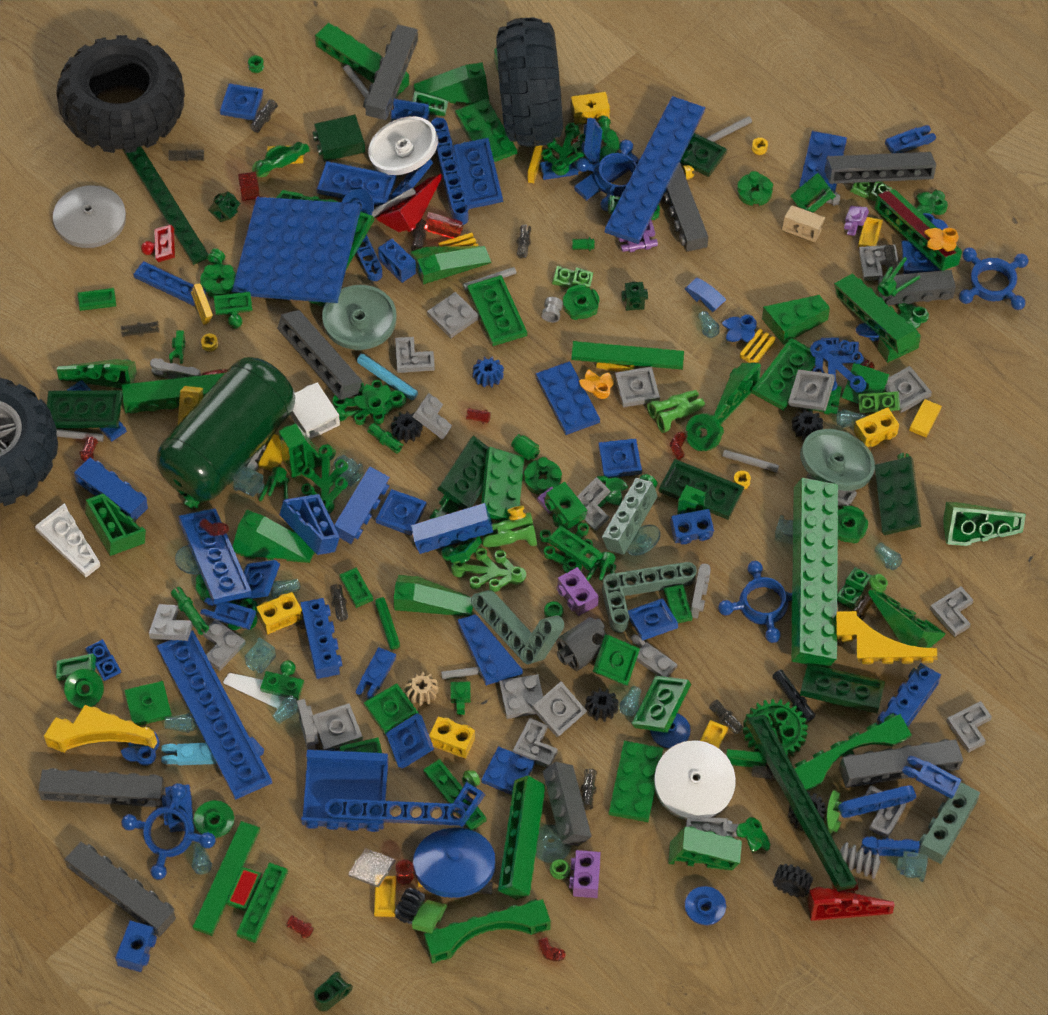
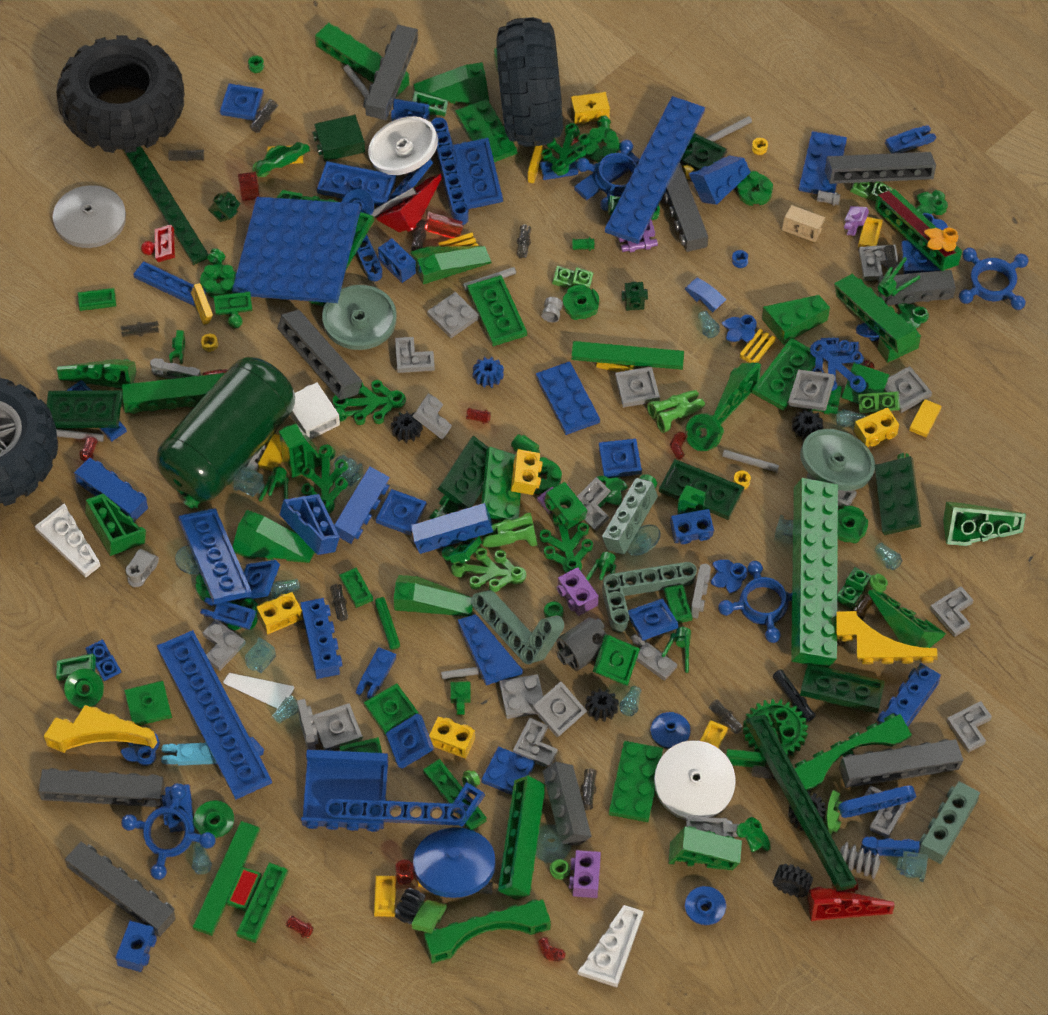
light grey plate [149,604,193,641] -> none
clear light blue cone [164,713,195,733] -> none
green pin [171,587,209,635] -> none
yellow brick [178,386,203,425] -> none
clear red arm [199,519,229,536] -> none
green plate [260,660,304,700] -> none
dark green piece [314,971,353,1012] -> none
clear piece [348,848,396,888] -> none
green plate [354,384,391,415] -> none
medium azure axle [357,354,418,400] -> none
green pin [367,423,403,454] -> none
tan gear [405,672,439,706] -> none
yellow bush [507,506,526,520] -> none
green plate [549,525,603,571] -> none
light orange plate [579,369,614,399] -> none
blue plate [582,118,603,164] -> none
green plate [631,676,691,733] -> none
green plate [790,173,836,213] -> none
blue hinge [902,755,961,799] -> none
none -> light grey piece [126,549,159,587]
none -> yellow brick [511,449,542,495]
none -> white wing [578,905,644,987]
none -> green plant [662,627,691,673]
none -> blue wedge [689,155,751,205]
none -> blue plate [711,559,748,593]
none -> blue bush [732,250,748,268]

